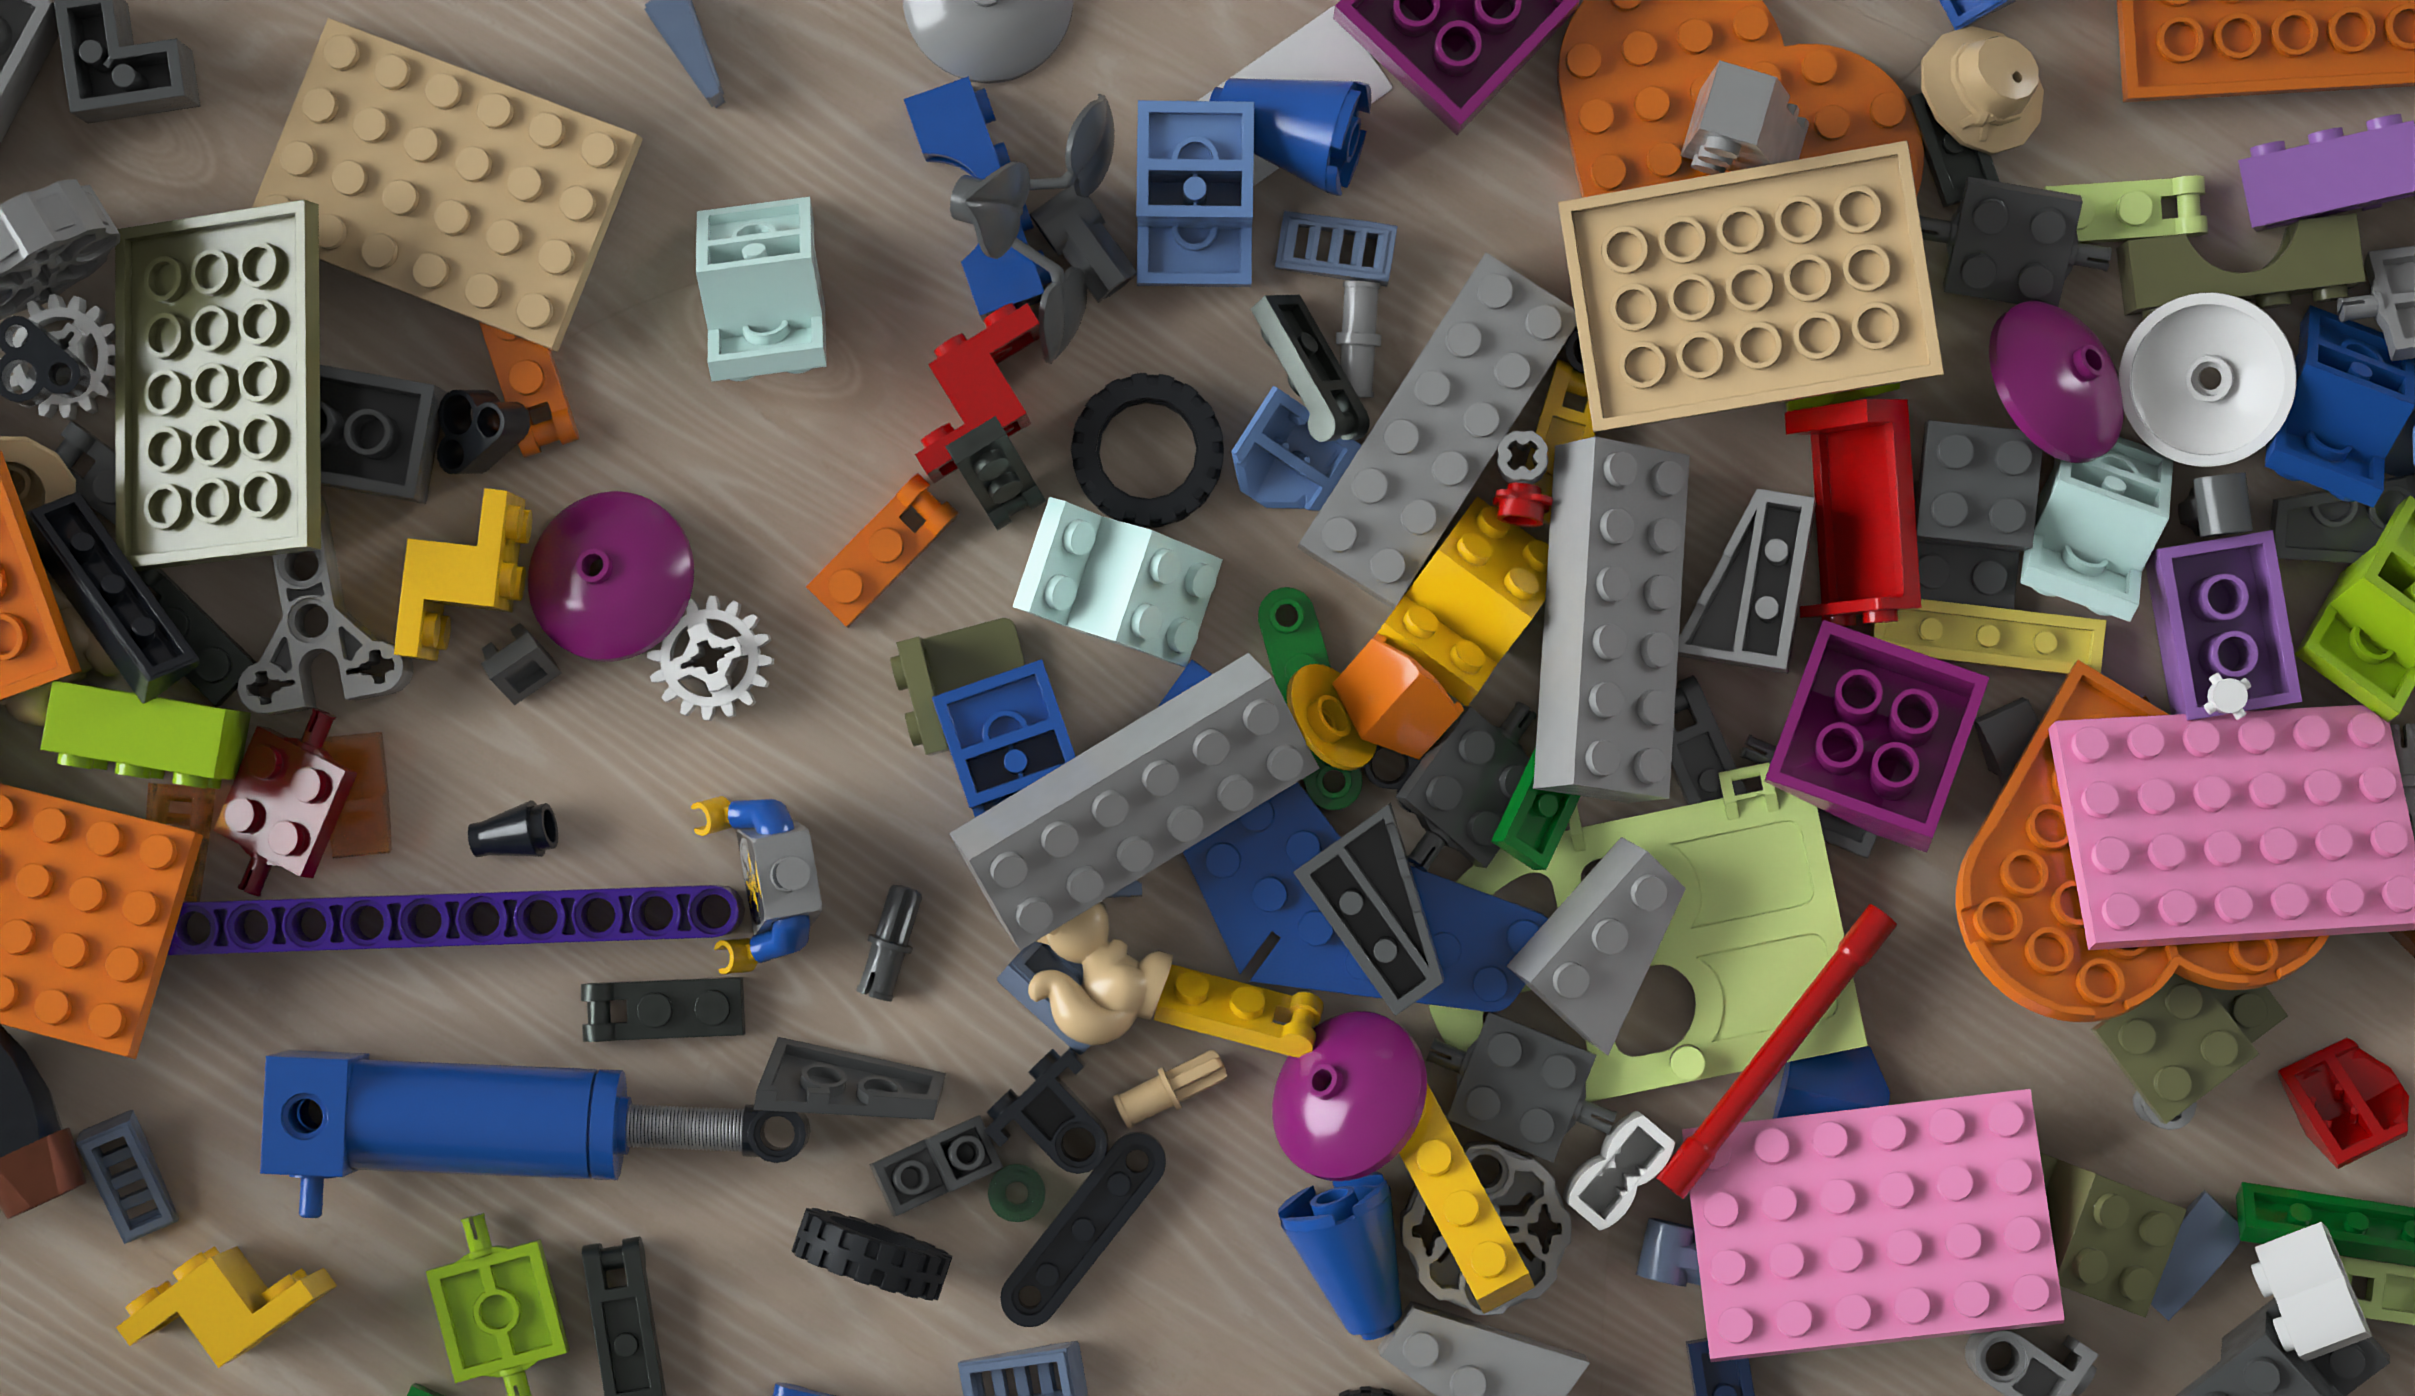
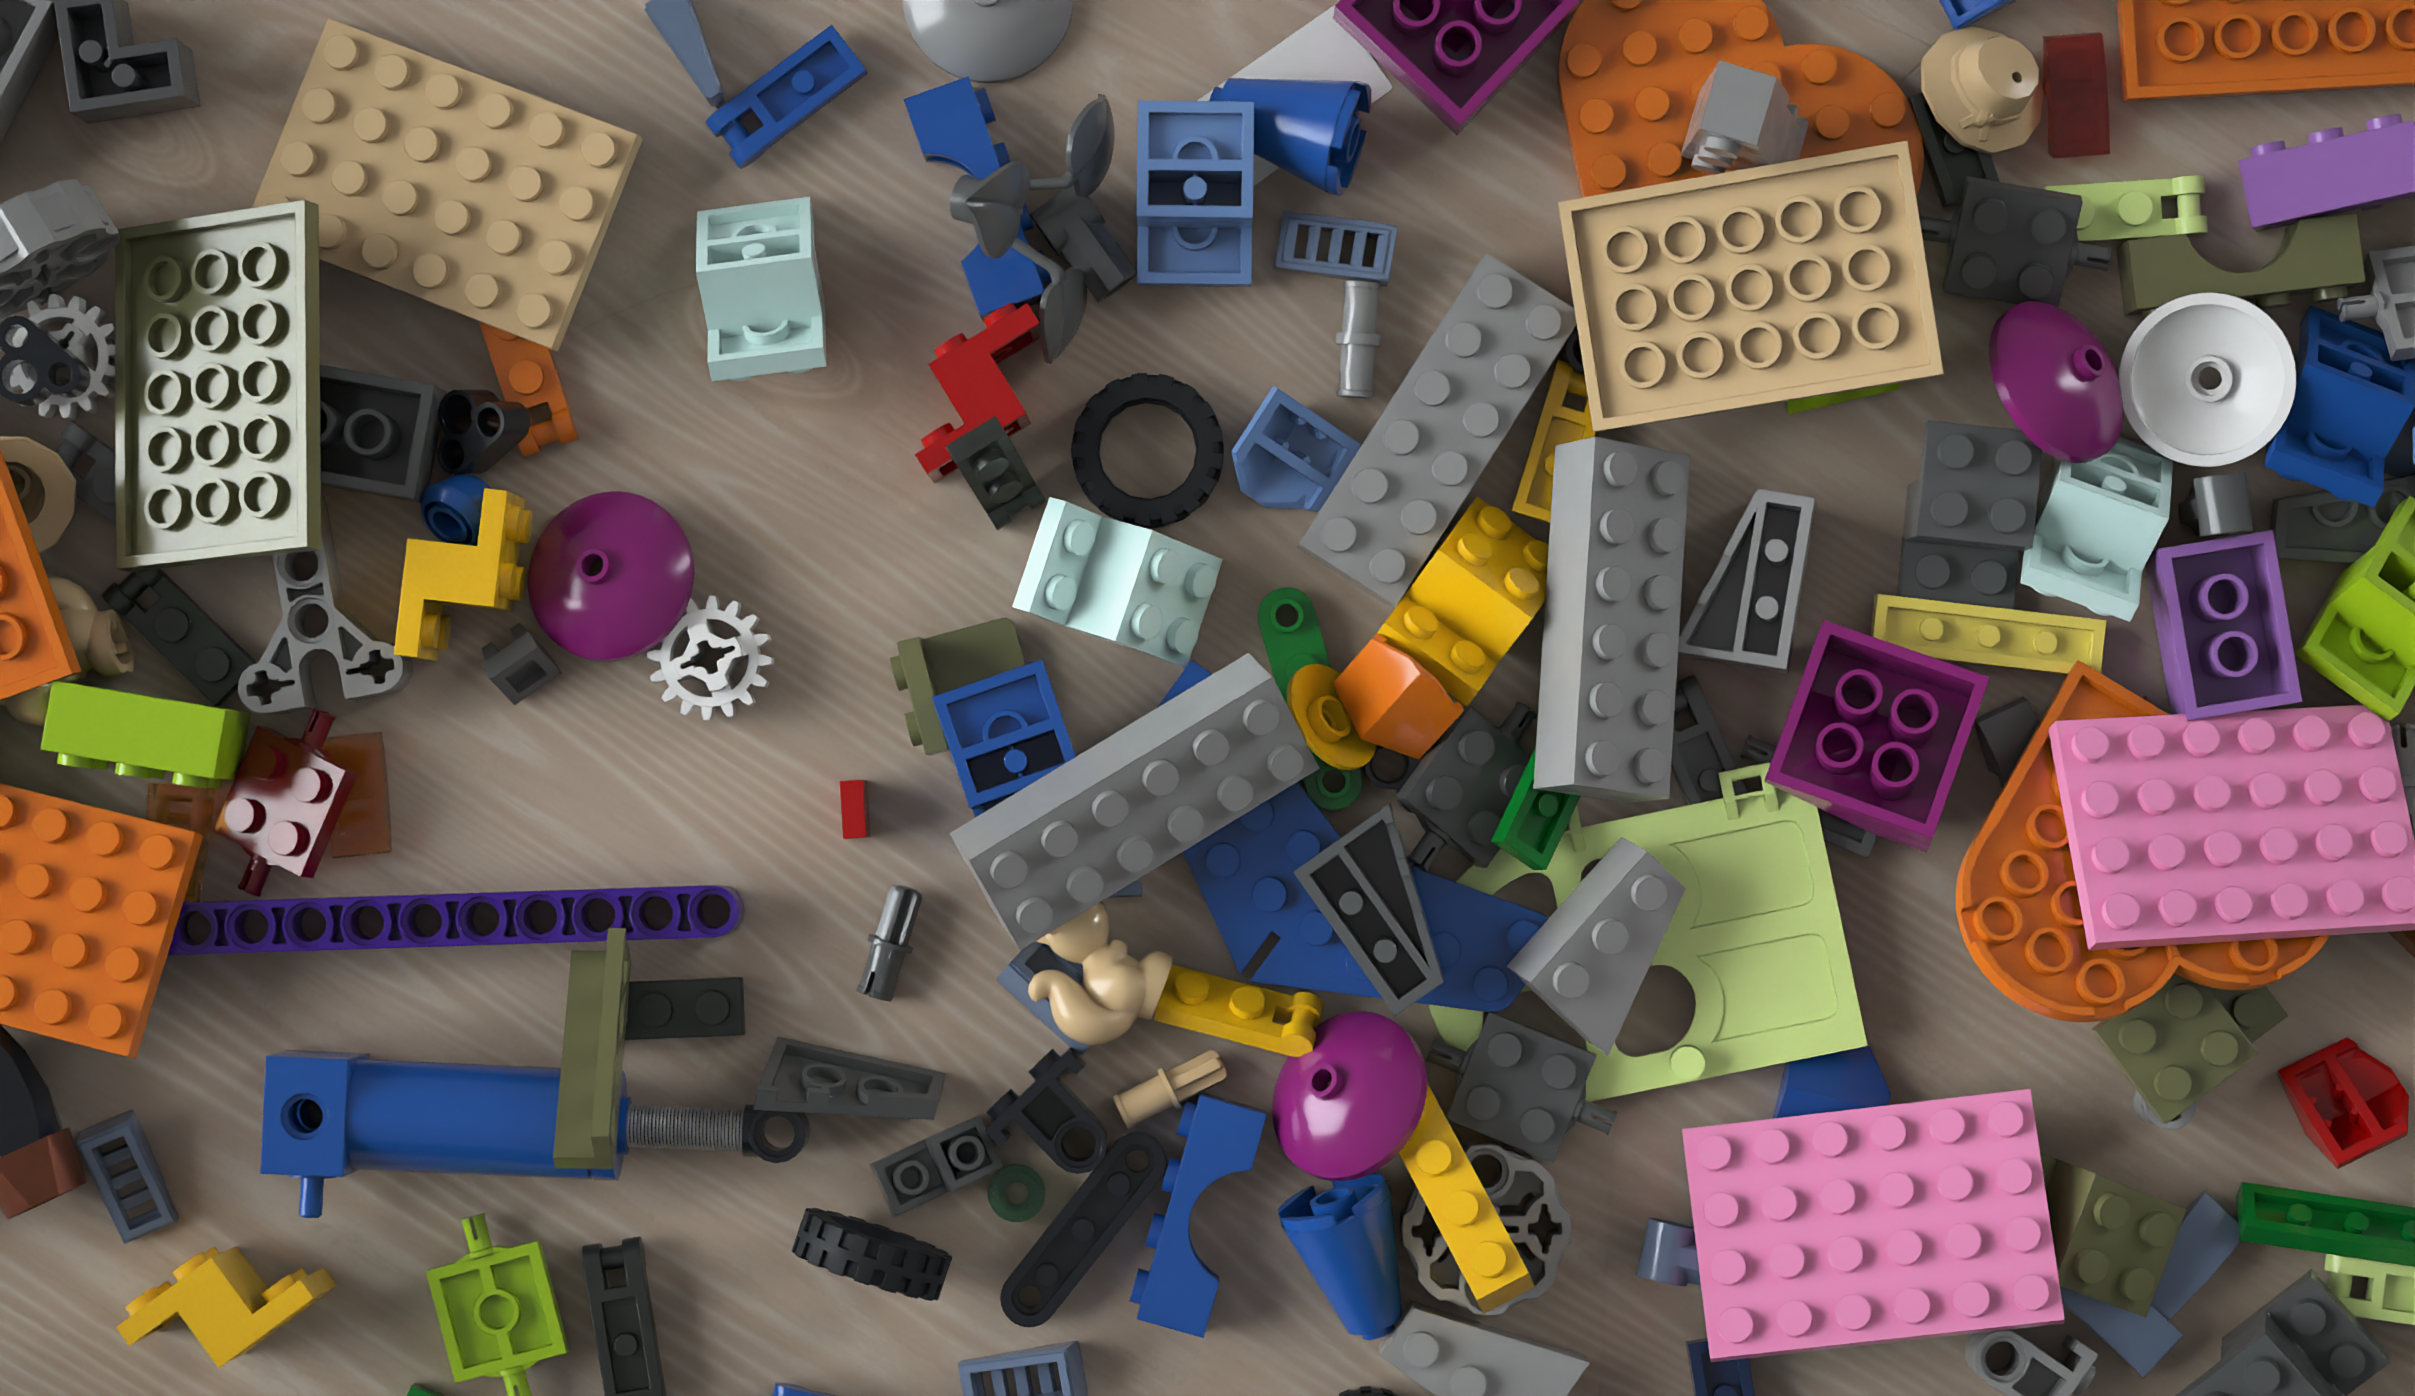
black slope [26,492,200,704] -> none
black cone [468,800,558,857] -> none
torso [691,796,822,974] -> none
orange plate [806,473,959,628] -> none
pearl dark grey plate [1251,294,1370,442] -> none
red plate [1493,483,1553,527] -> none
light grey bush [1496,431,1548,485] -> none
white brick [1563,1111,1675,1231] -> none
red piece [1656,904,1897,1199] -> none
red panel [1784,399,1922,627] -> none
white piece [2204,672,2251,720] -> none
white brick [2251,1222,2372,1362] -> none
none -> blue cone [420,474,491,546]
none -> olive fence [553,928,631,1169]
none -> blue plate [706,24,868,169]
none -> red tile [840,780,870,839]
none -> blue arch [1129,1092,1267,1338]
none -> clear red slope [2043,32,2110,158]
none -> sand blue slope [2060,1286,2184,1379]

